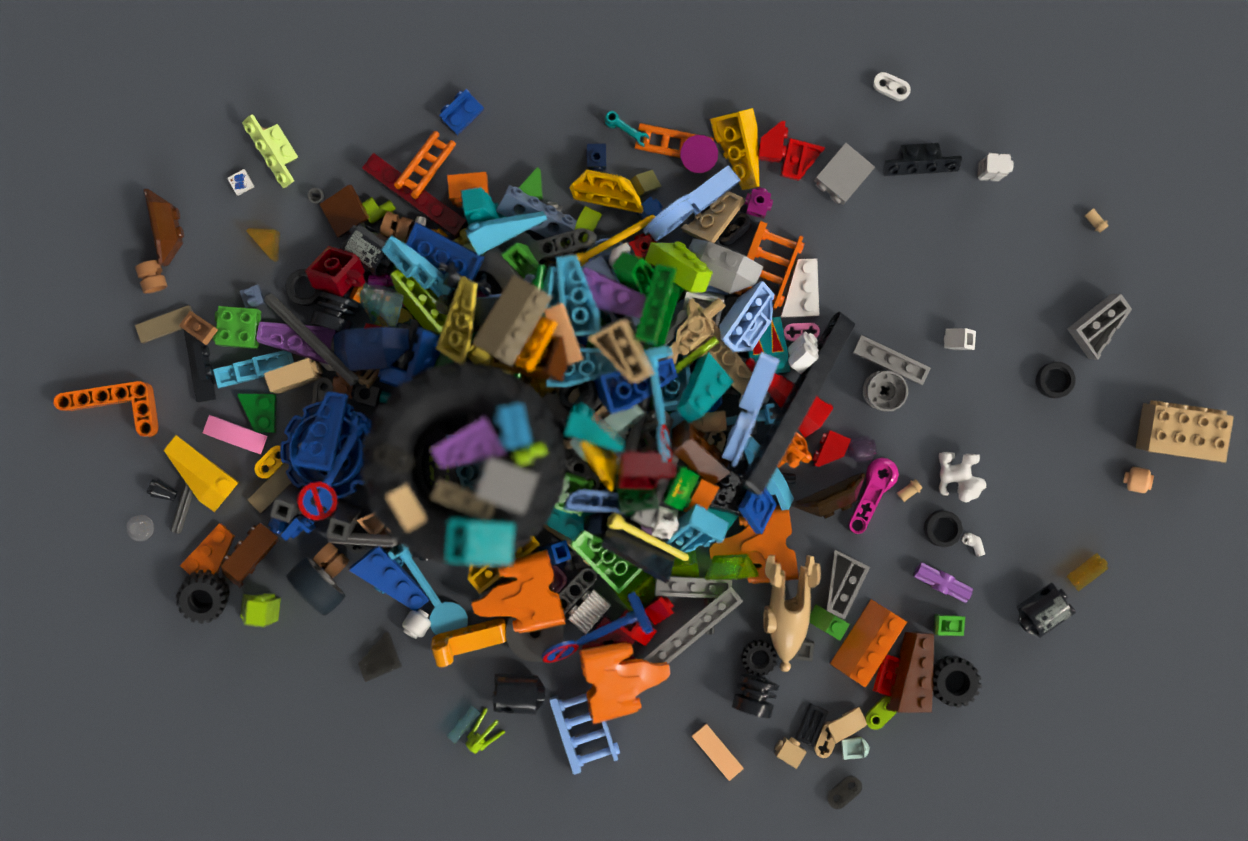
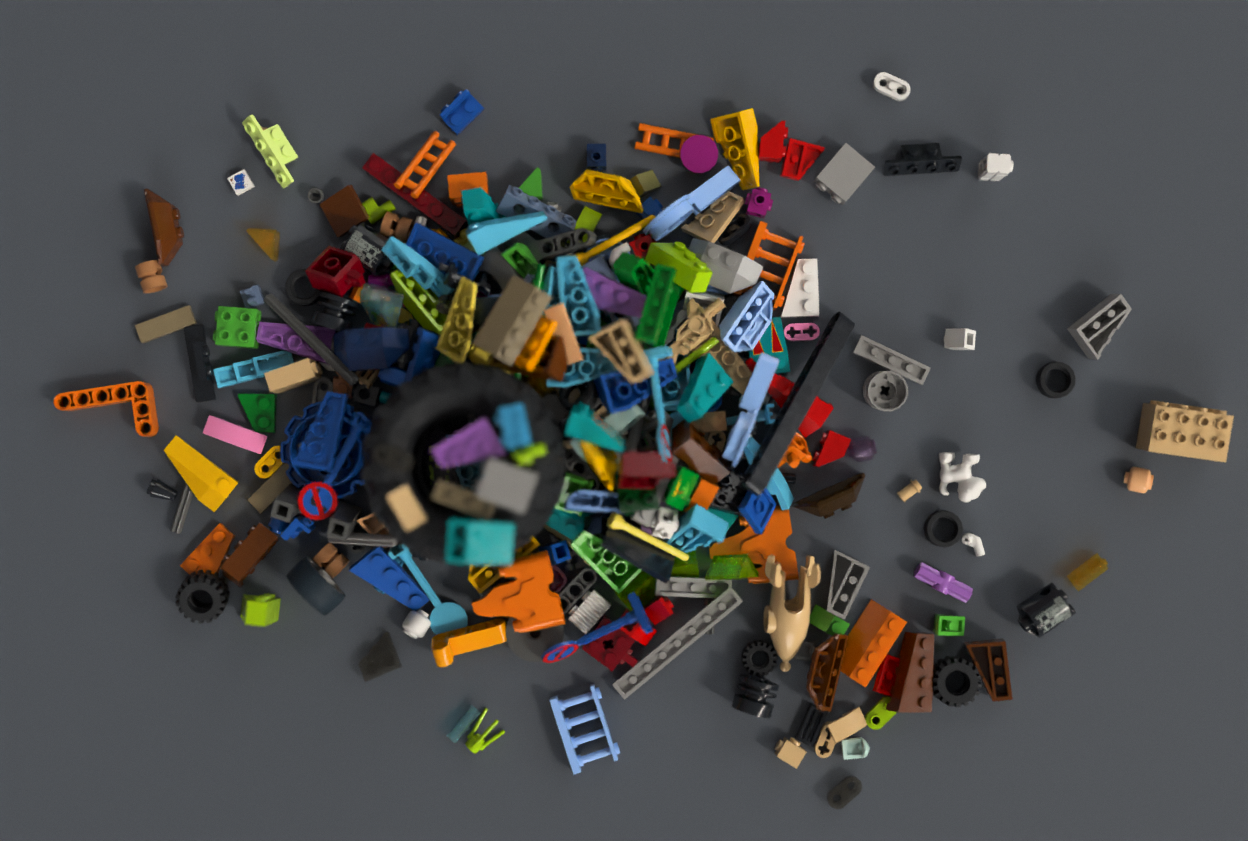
clear brick [126,515,154,542] -> none
medium nougat plate [179,311,218,345] -> none
black cylinder [492,673,545,715] -> none
orange rock [580,642,670,724] -> none
teal brick [605,111,650,147] -> none
light nougat tile [692,723,744,781] -> none
white brick [788,331,819,374] -> none
dark pink beam [848,457,899,534] -> none
tan pin [1084,209,1109,233] -> none
none -> reddish brown wedge [806,633,849,711]
none -> reddish brown wedge [964,638,1013,702]

